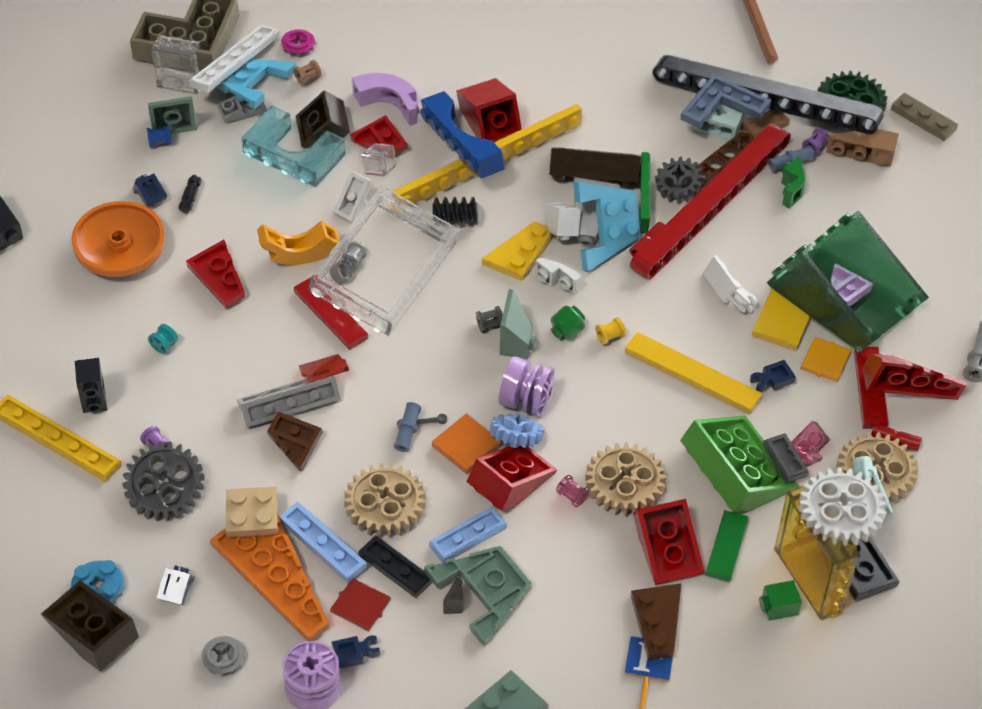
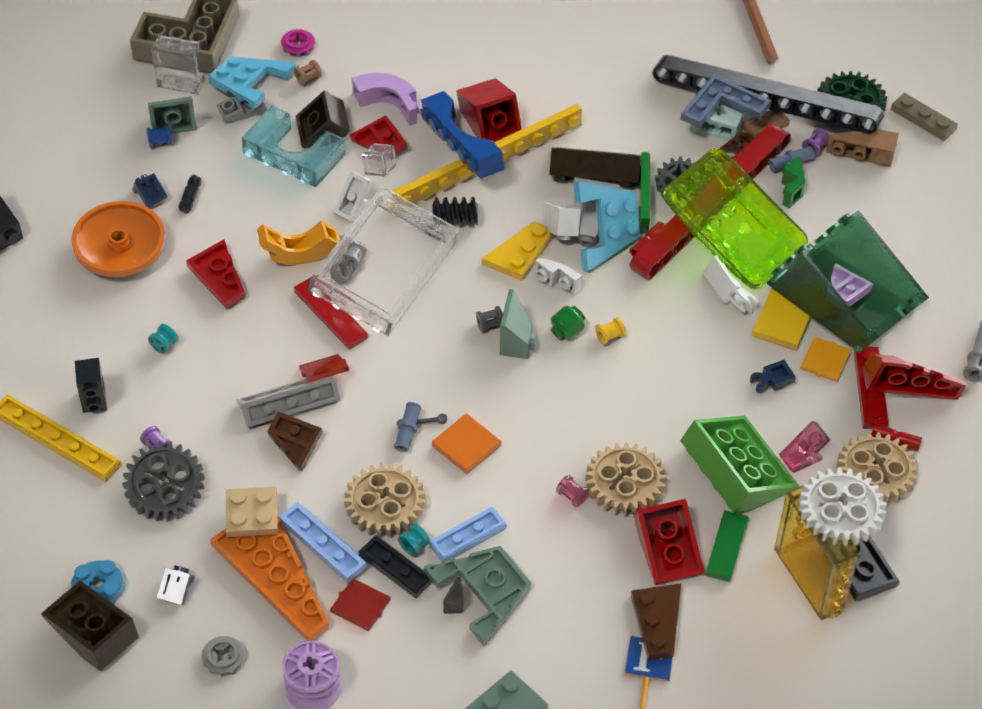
white tile [189,24,279,93] -> none
dark blue plate [331,635,380,669] -> none
red slope [466,445,557,511] -> none
light blue gear [489,413,544,448] -> none
lavender wheel [499,356,555,417] -> none
yellow tile [625,332,762,414] -> none
green brick [759,580,802,621] -> none
dark grey plate [762,433,809,484] -> none
light aqua plant [852,456,893,515] -> none
none -> teal wheel [398,524,430,557]
none -> clear neon green wedge [663,148,808,289]

